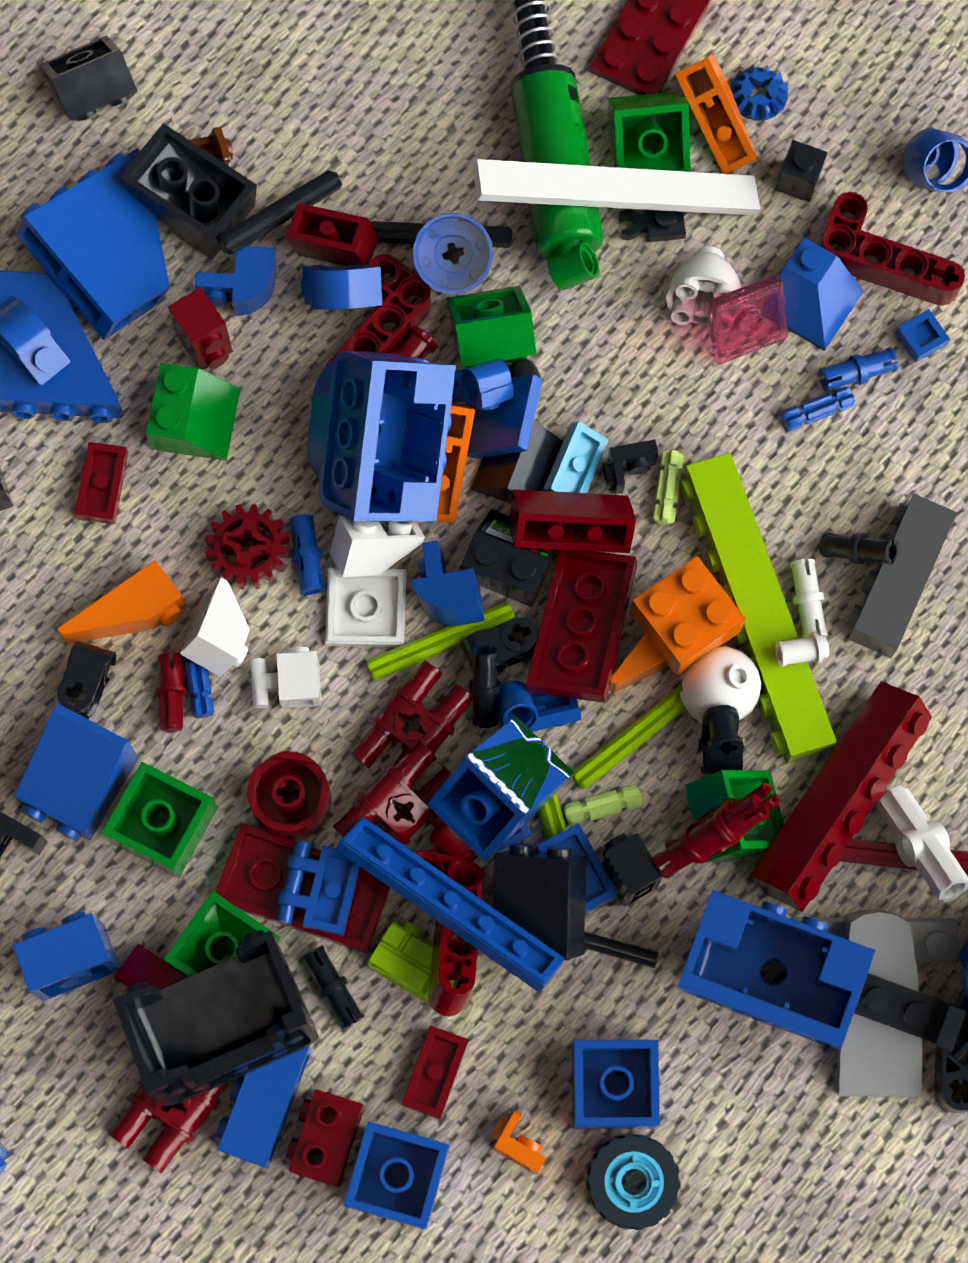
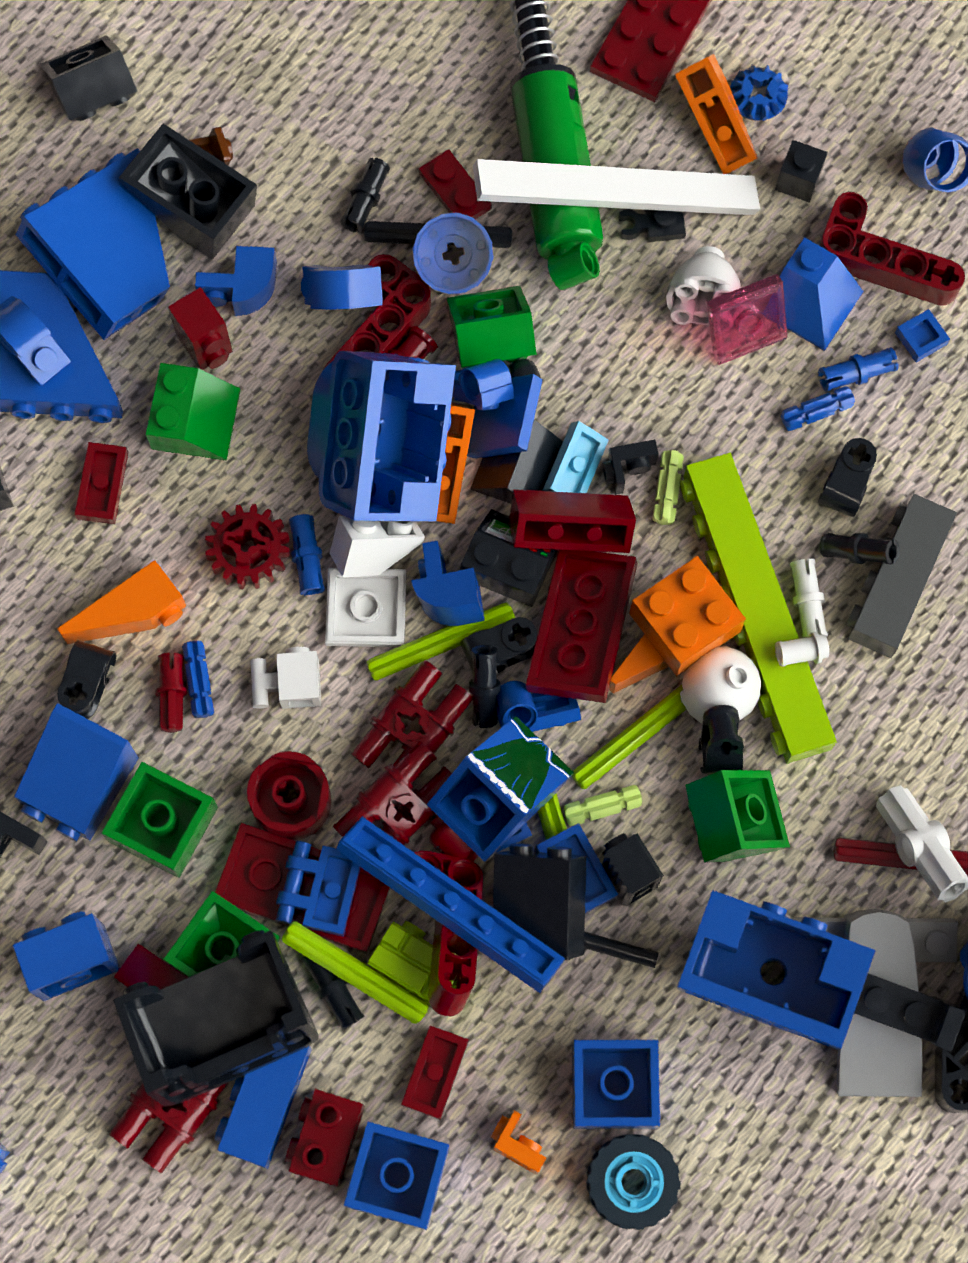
white slope [180,577,250,677] -> none
black axle [218,170,342,255] -> none
dark red brick [286,203,379,266] -> none
green slope [608,91,691,172] -> none
dark red pin [653,782,780,878] -> none
dark red brick [750,681,932,913] -> none
none -> lime axle [282,921,429,1024]
none -> black pin [340,158,390,233]
none -> dark red plate [418,149,492,220]
none -> black piece [818,438,877,518]

